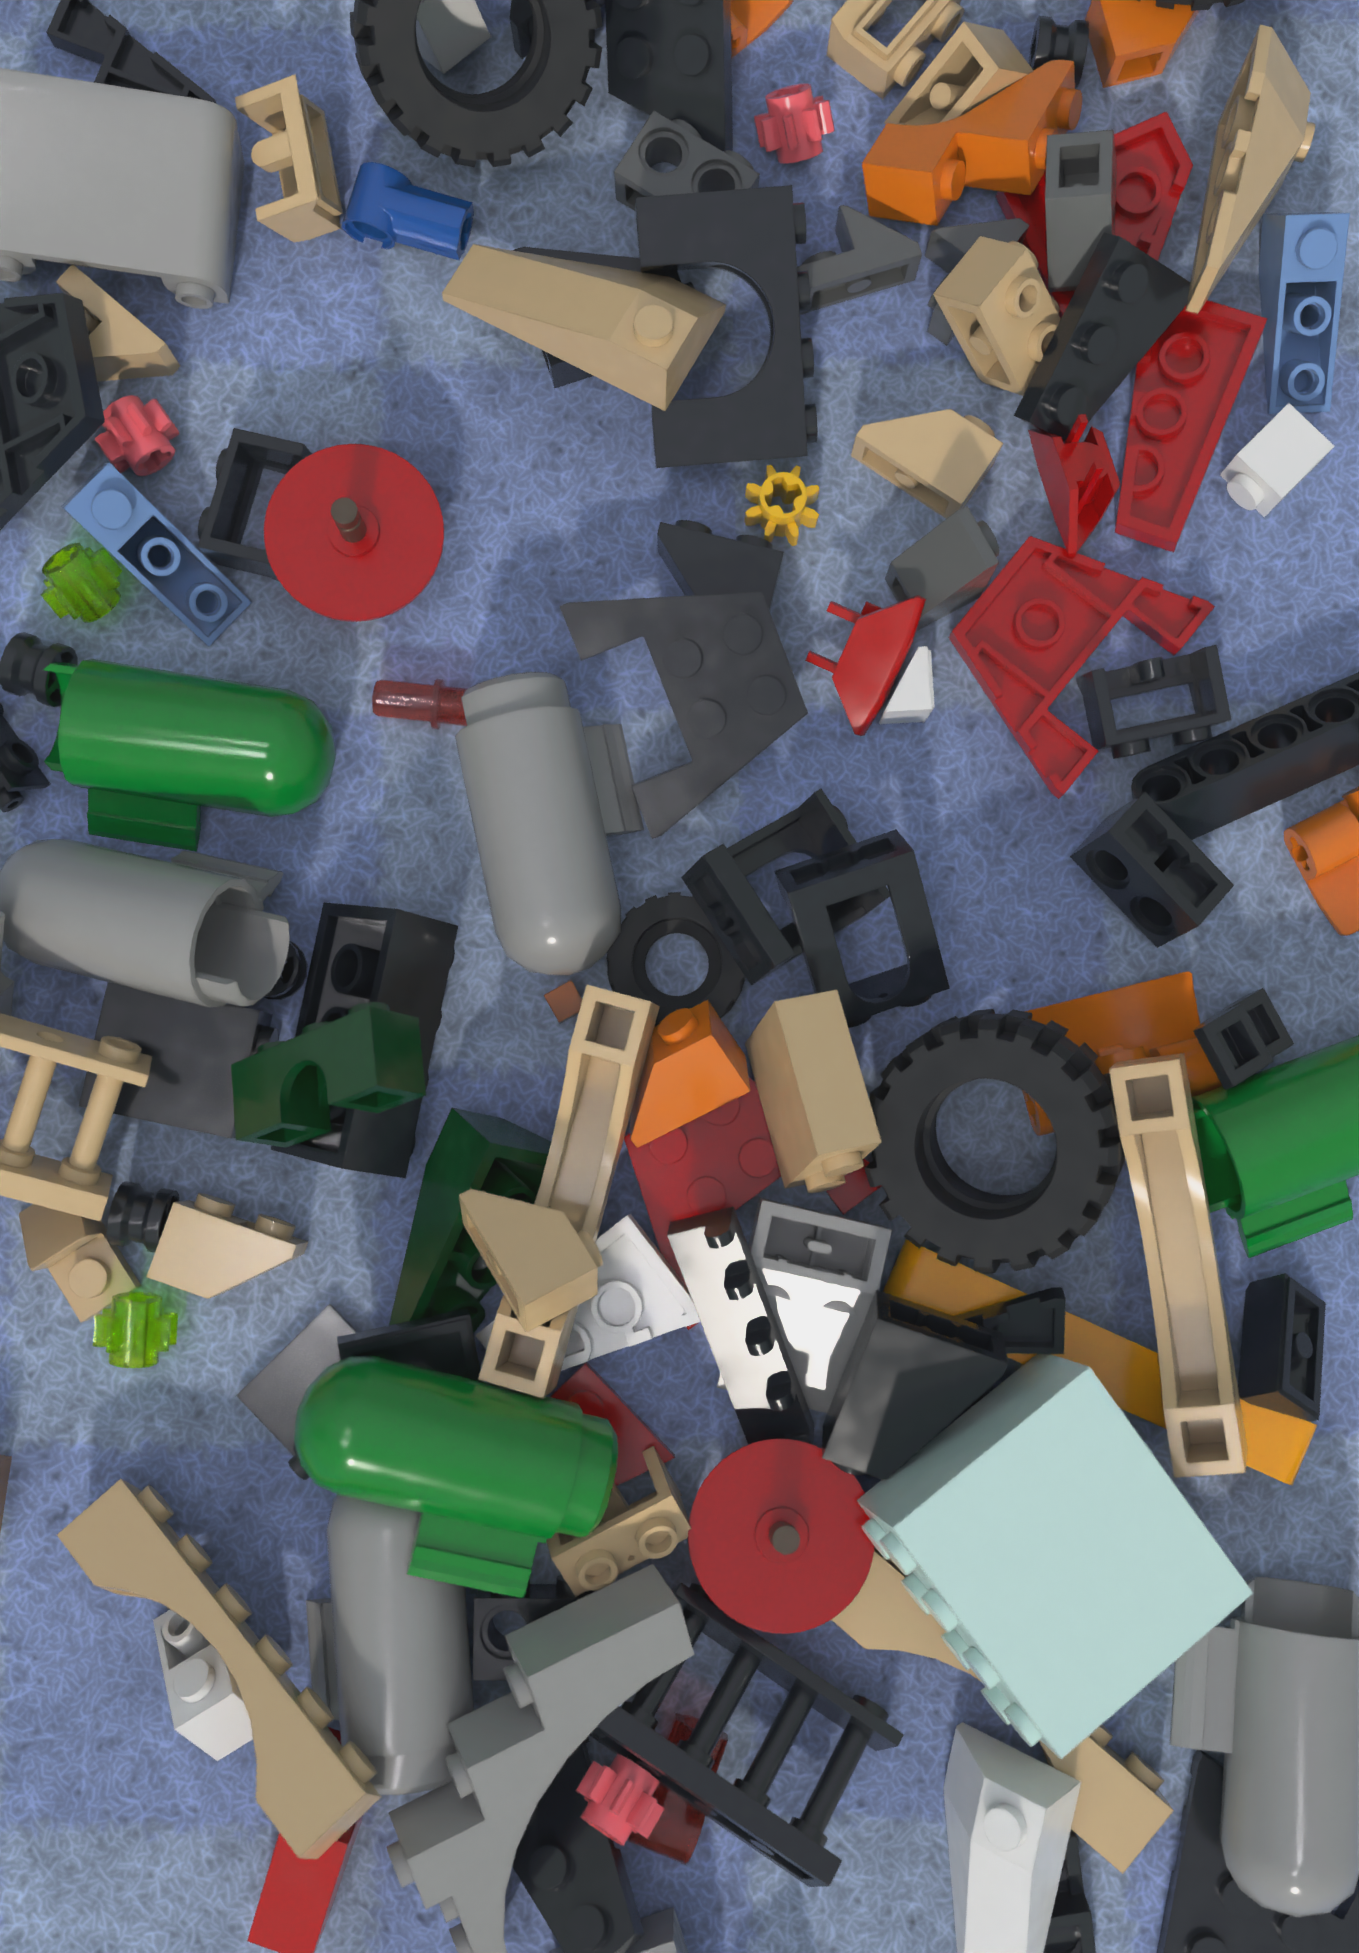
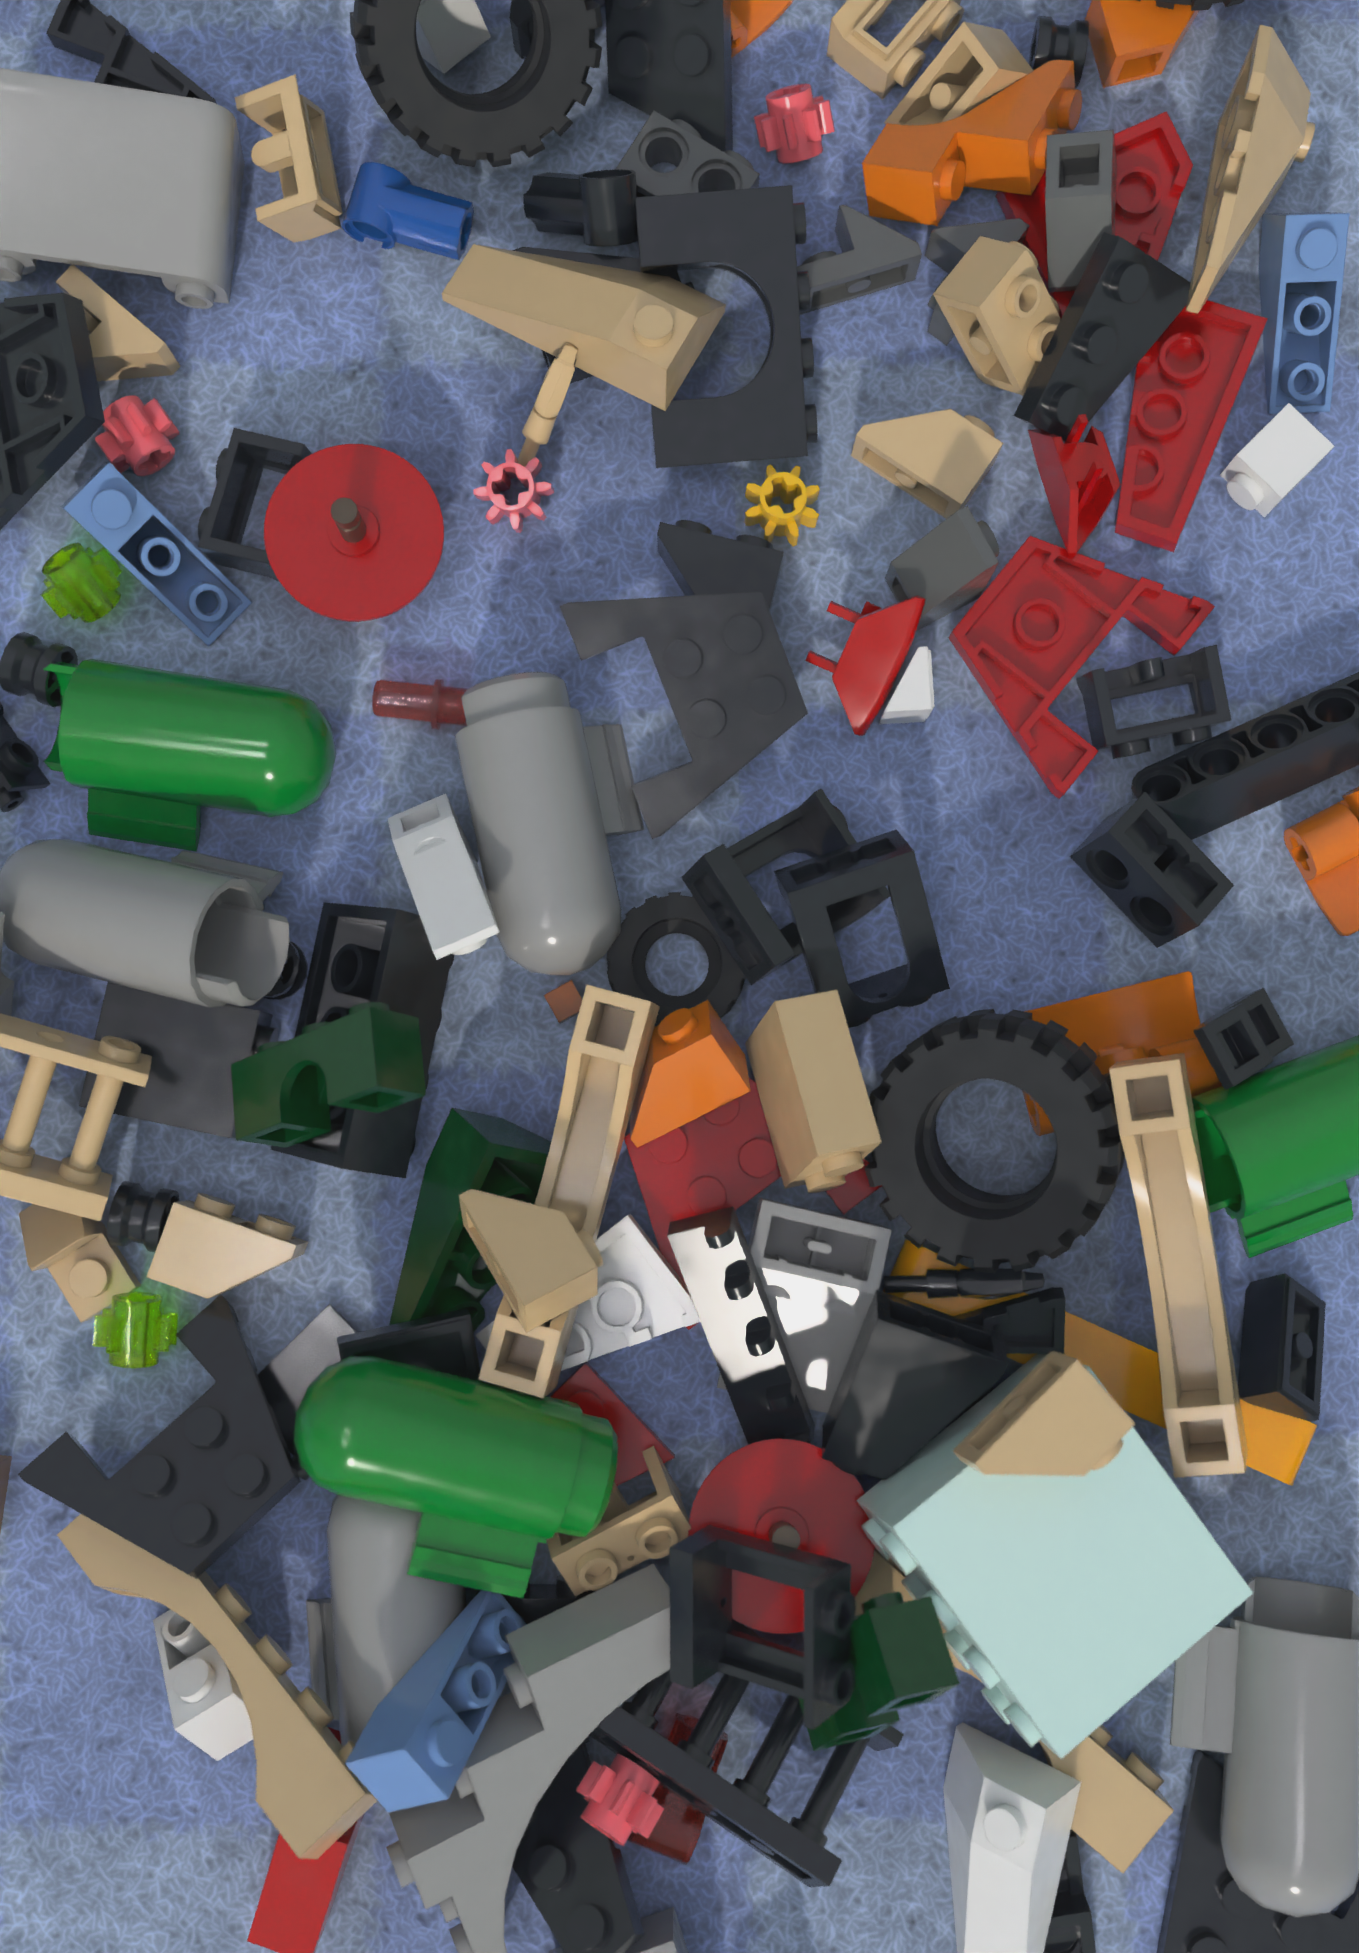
none -> black wing [18,1295,301,1579]
none -> medium blue slope [345,1590,526,1812]
none -> white slope [387,794,500,960]
none -> coral gear [473,449,554,533]
none -> tan hand [518,343,578,467]
none -> black piece [523,169,638,247]
none -> black panel [670,1525,856,1730]
none -> dark green arch [798,1592,960,1751]
none -> black hand [884,1268,1045,1300]
none -> tan slope [952,1351,1135,1476]

